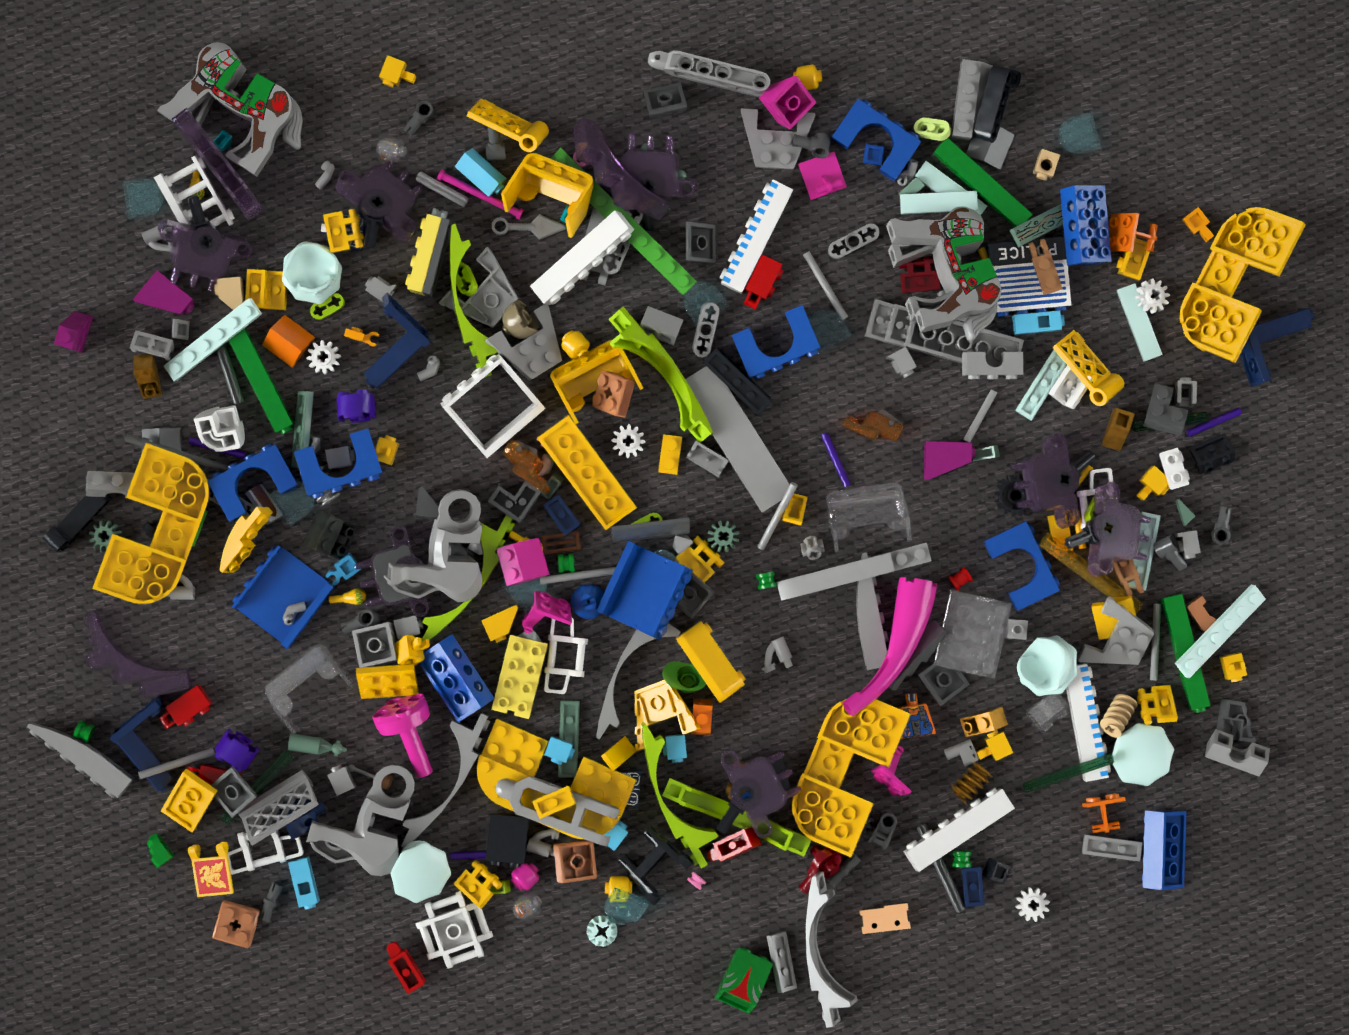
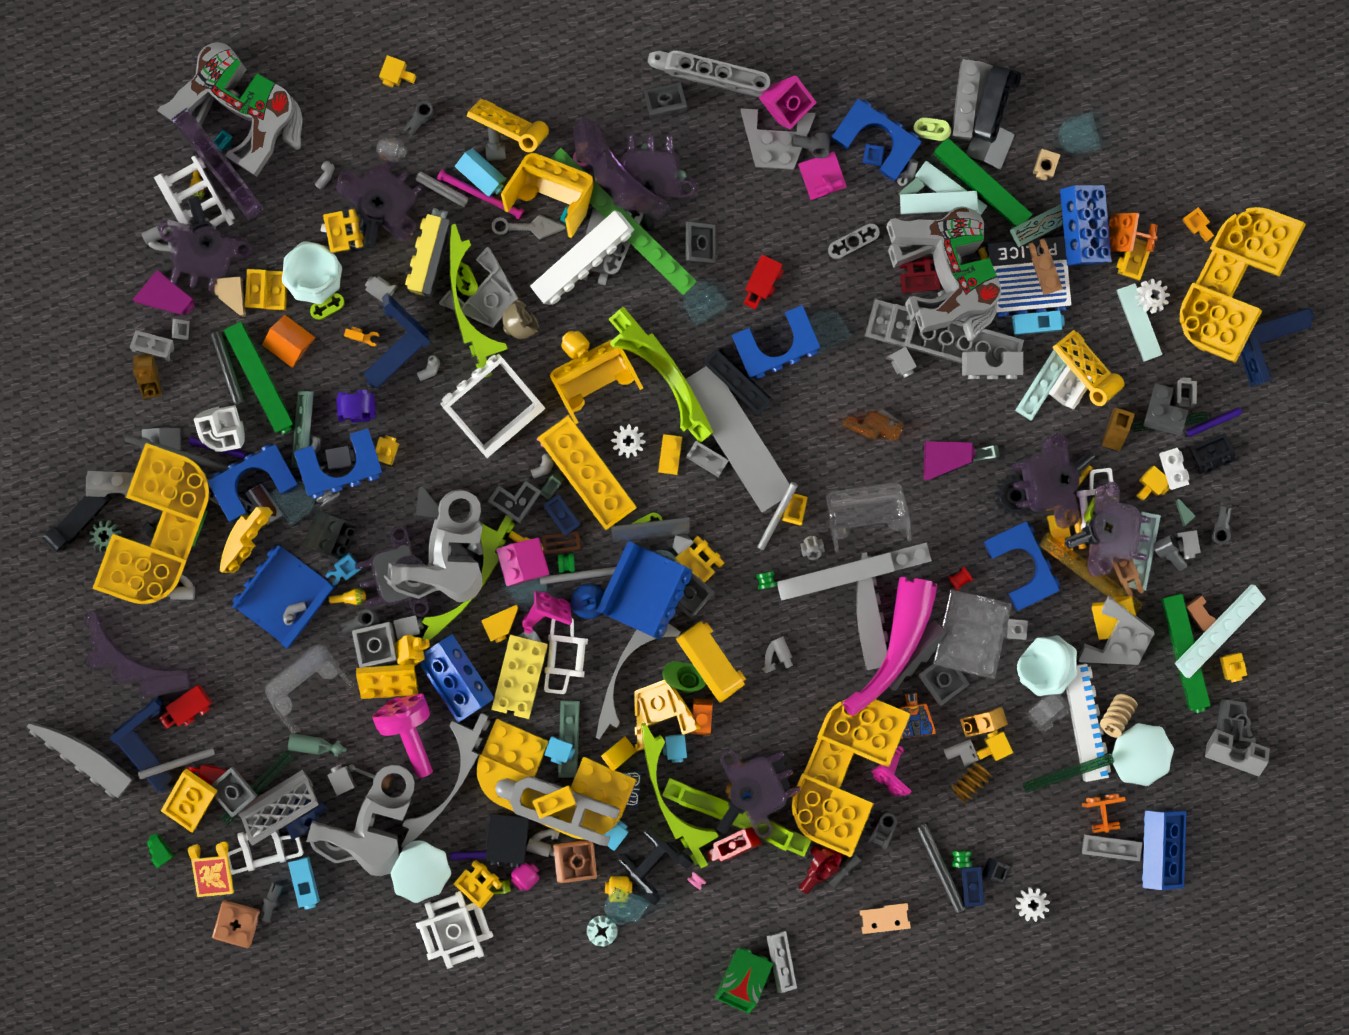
magenta slope [54,311,93,353] -> none
green wheel [73,720,95,743] -> none
clear light blue tile [122,178,164,220] -> none
light aqua plate [164,298,262,381] -> none
dark purple brick [214,728,260,772] -> none
white gear [306,340,341,375] -> none
red brick [387,941,426,994] -> none
light grey wing [485,304,562,381] -> none
clear orange plate [503,440,551,495] -> none
clear head [512,892,542,921] -> none
nougat brick [592,370,635,418] -> none
light grey hinge [640,306,683,346] -> none
light grey beam [692,302,719,357] -> none
sand green gear [707,520,739,552] -> none
white brick [720,180,793,294] -> none
yellow head [793,64,822,90] -> none
light grey bar [803,251,848,320] -> none
slope [806,871,858,1028] -> none
dark purple bar [821,432,851,487] -> none
white brick [903,788,1015,872] -> none
light grey bar [963,389,997,443] -> none
yellow plate [1137,685,1178,725] -> none
light grey bar [1150,604,1161,681] -> none

